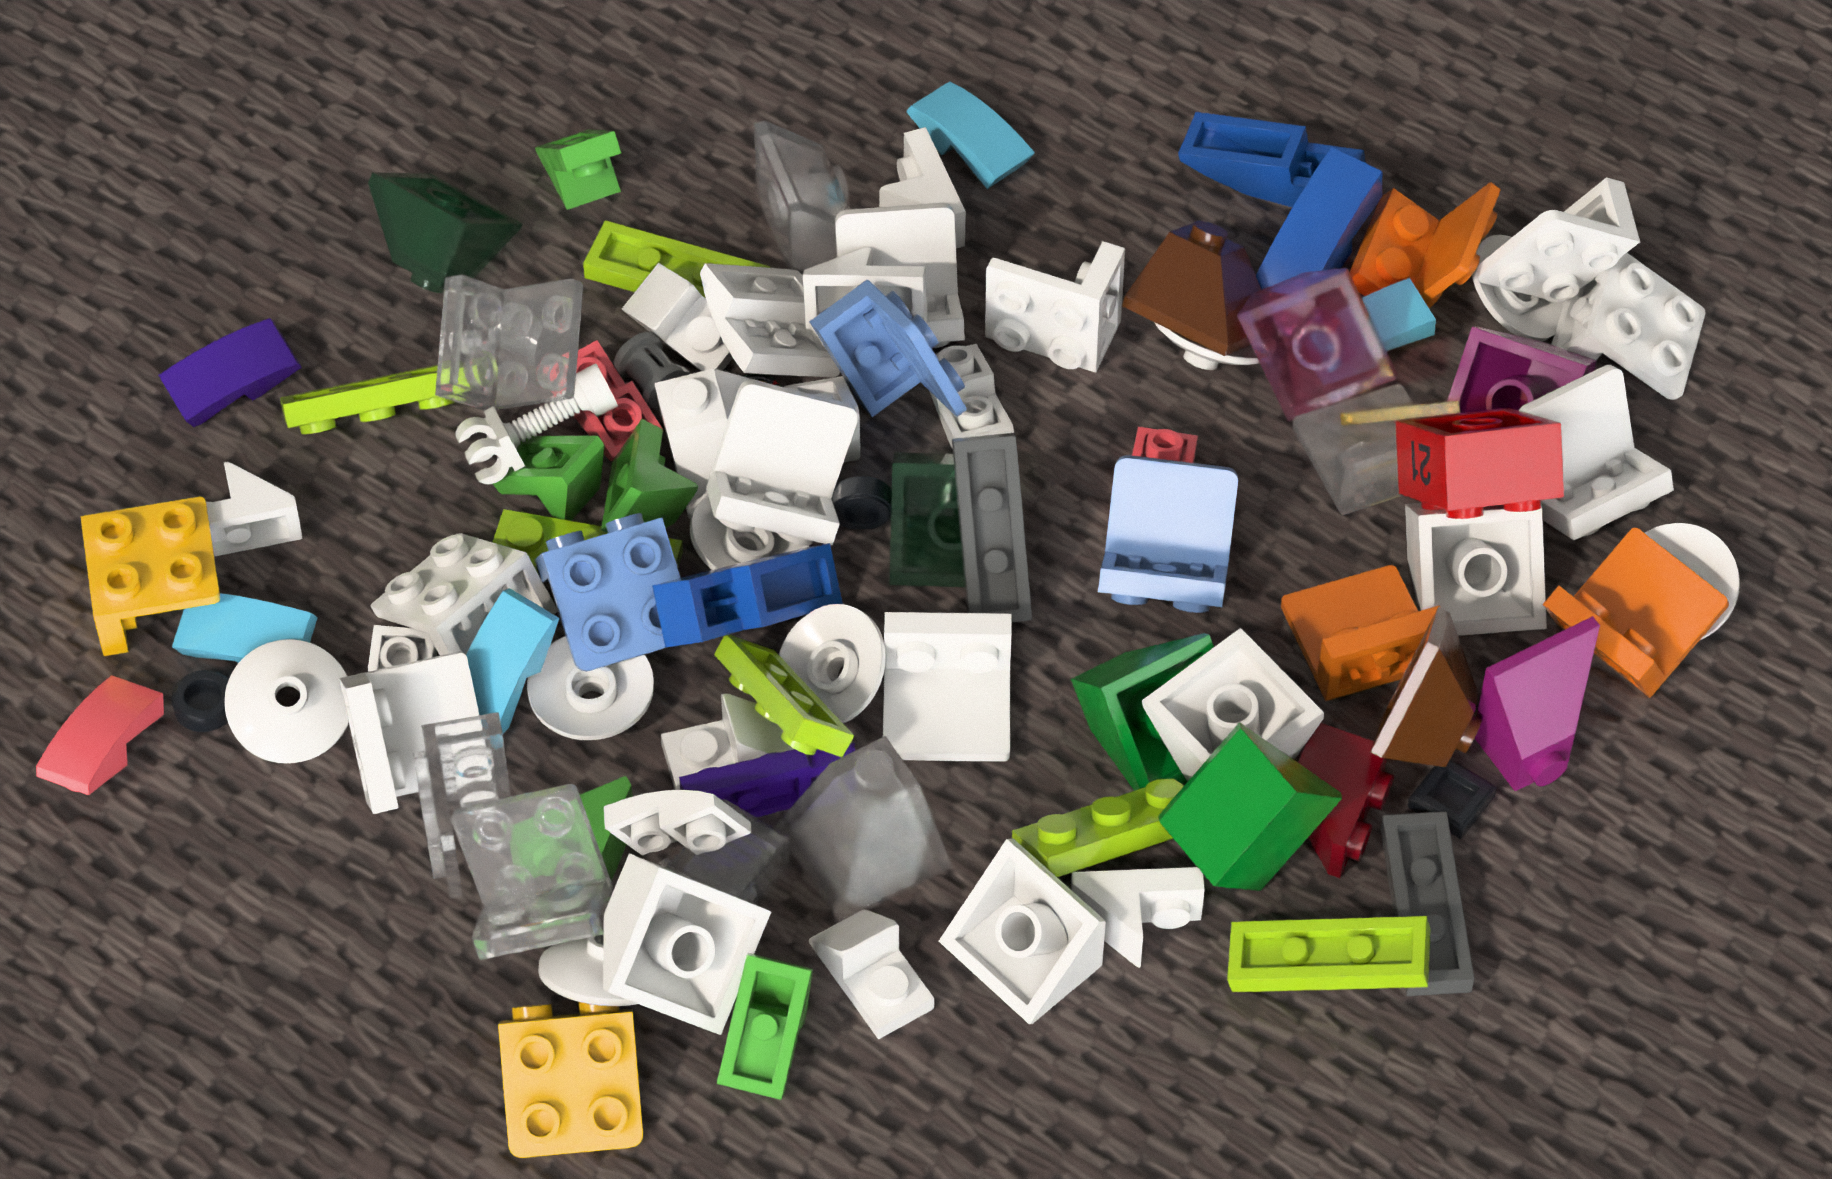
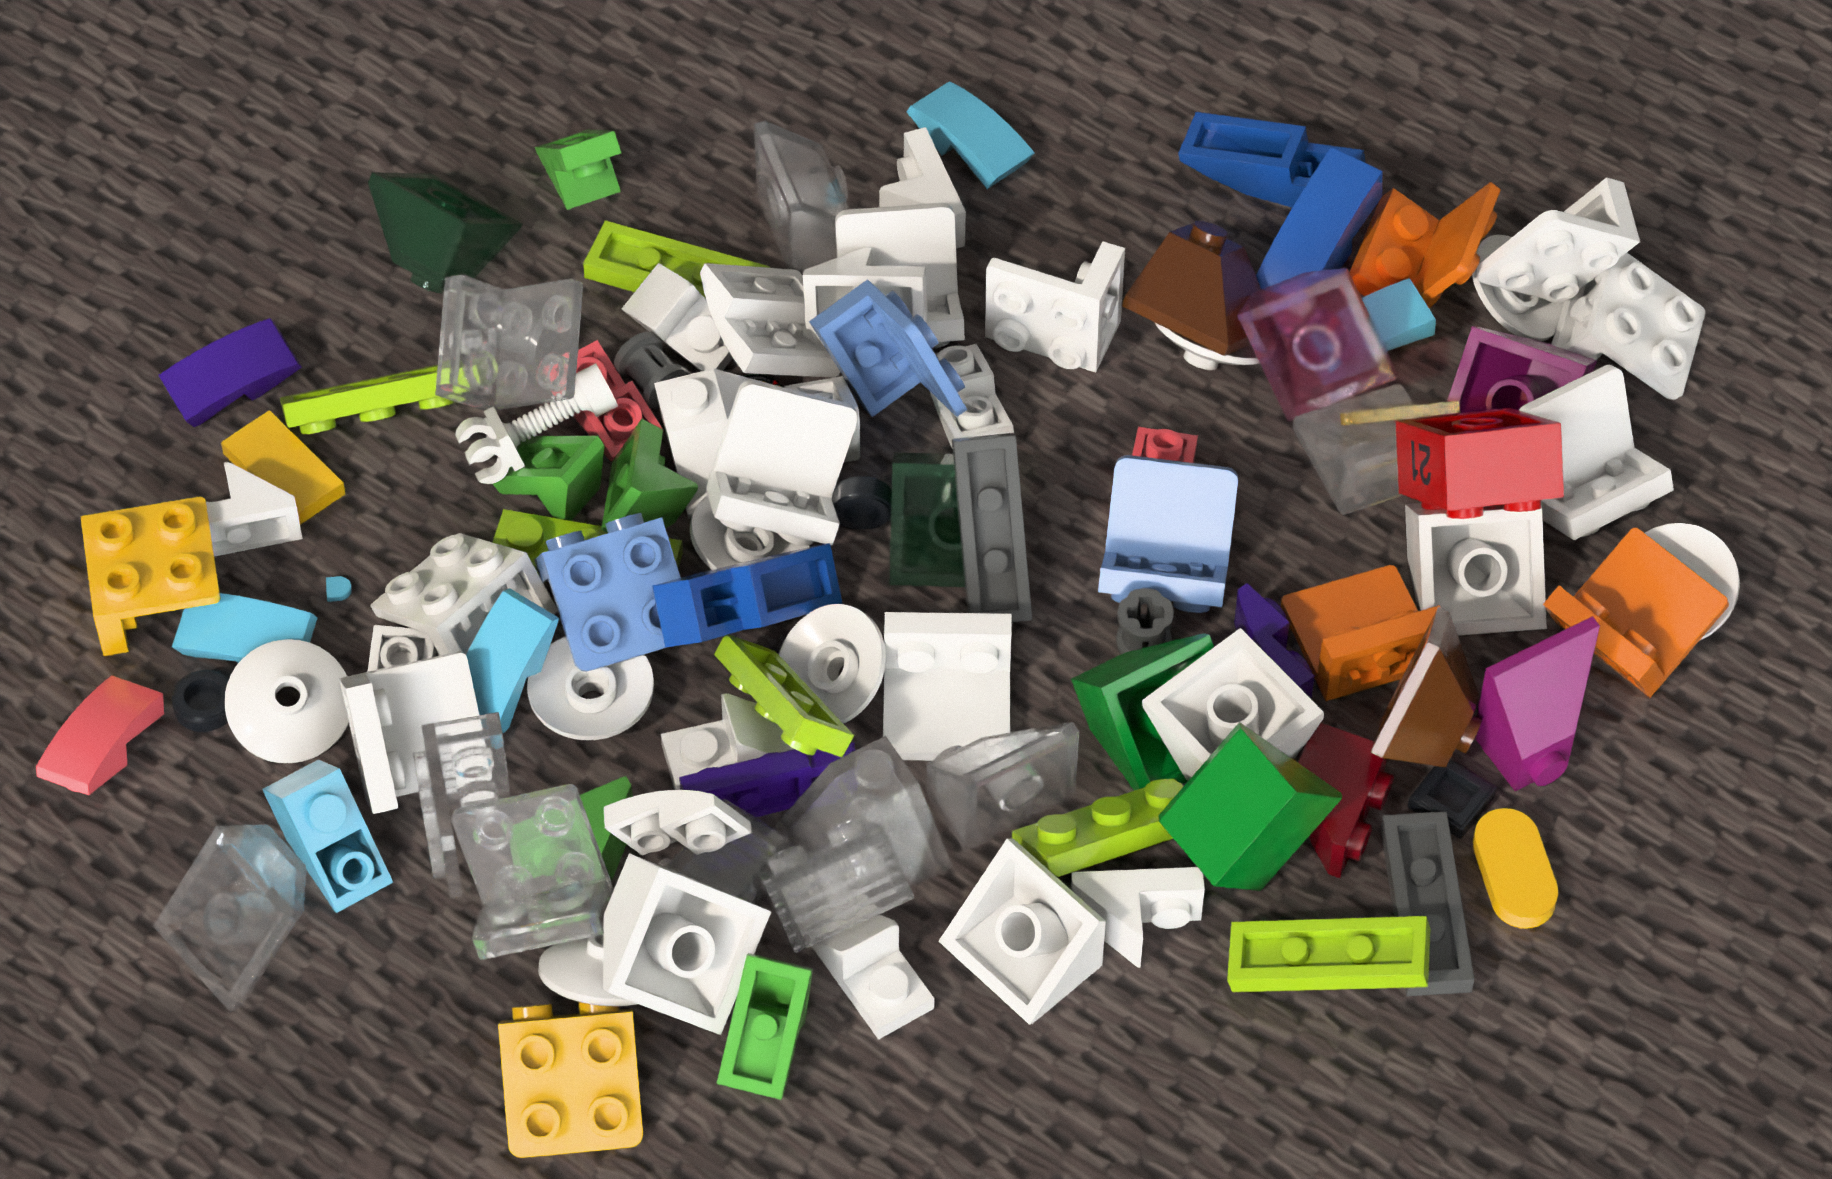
none -> clear slope [153,824,307,1012]
none -> yellow tile [221,410,345,525]
none -> medium azure slope [262,759,393,913]
none -> medium azure piece [326,576,352,602]
none -> clear brick [757,817,914,953]
none -> clear slope [926,722,1079,852]
none -> dark grey bush [1116,588,1174,654]
none -> dark purple slope [1234,583,1315,699]
none -> yellow tile [1473,808,1558,928]

